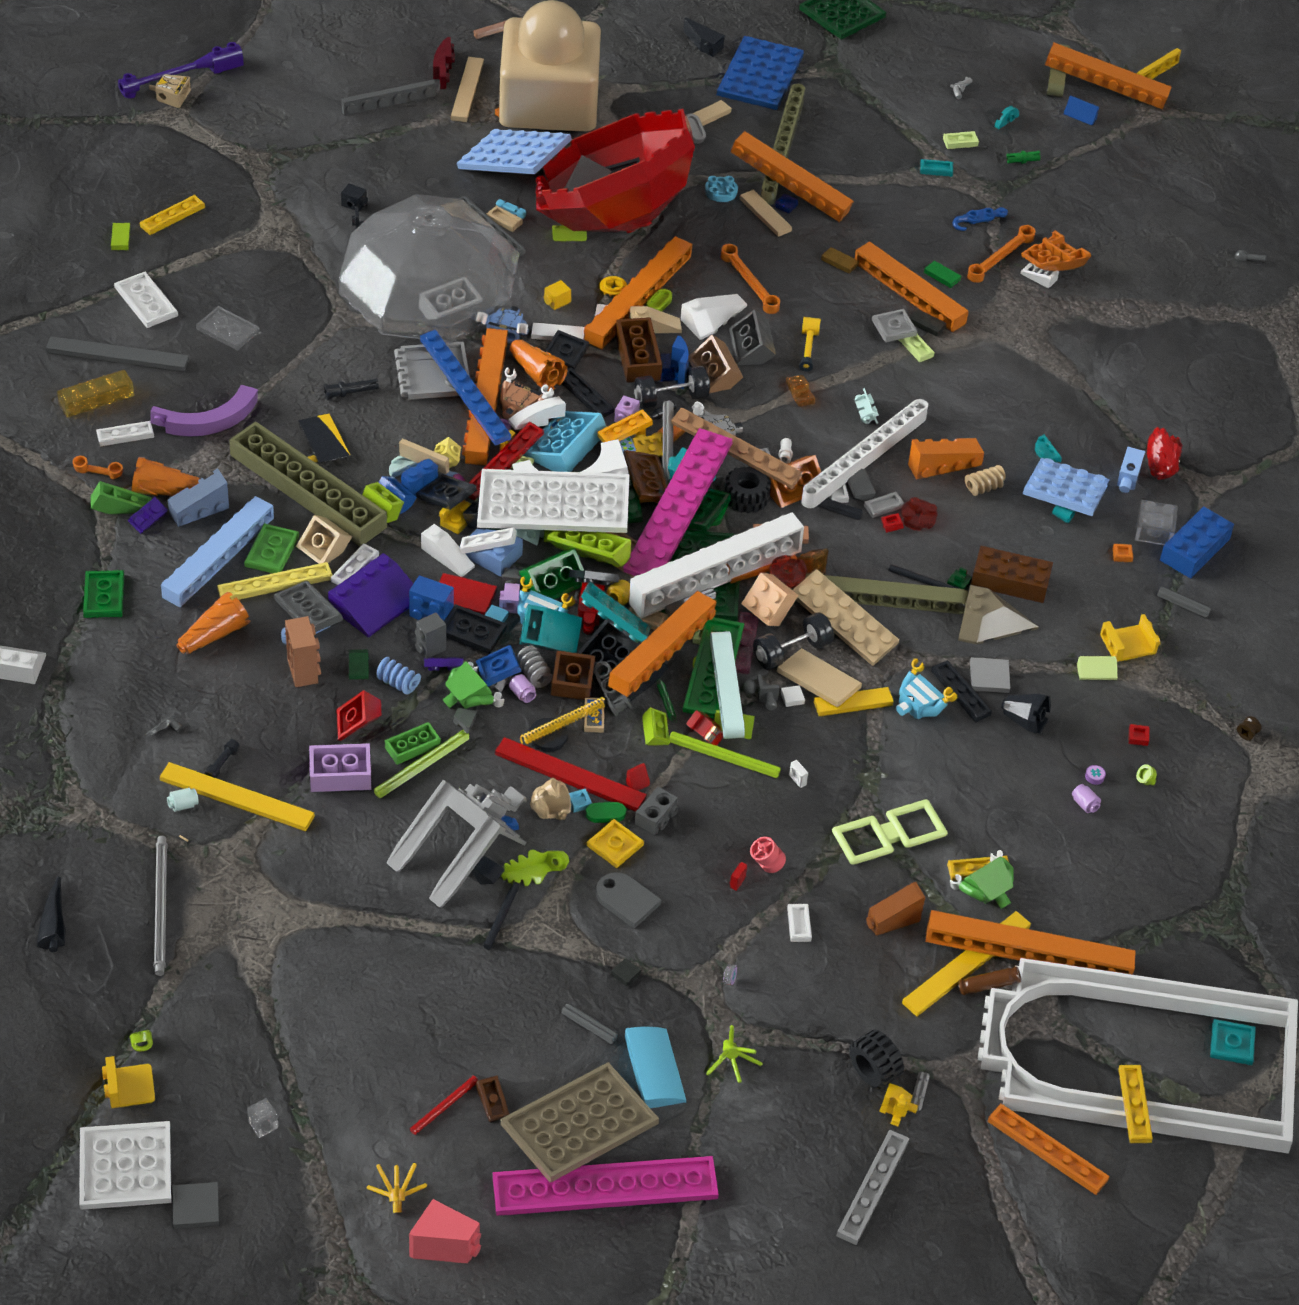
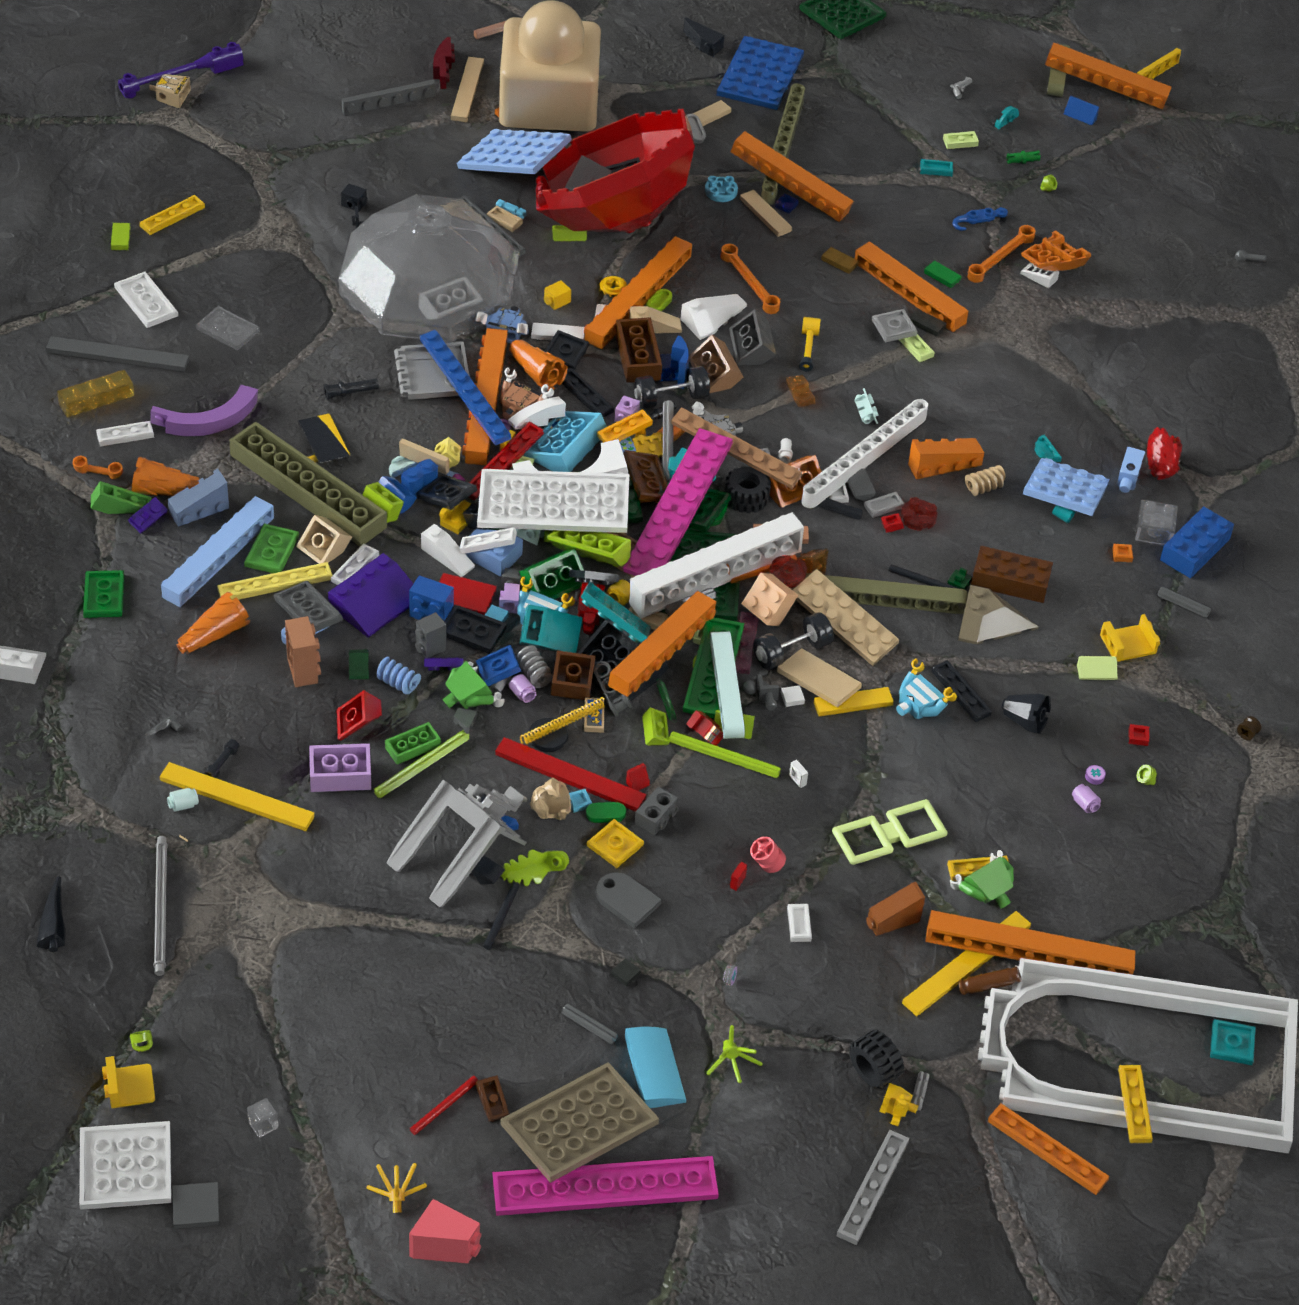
light grey tile [970,657,1010,693] -> none
none -> lime tile [1040,174,1057,192]

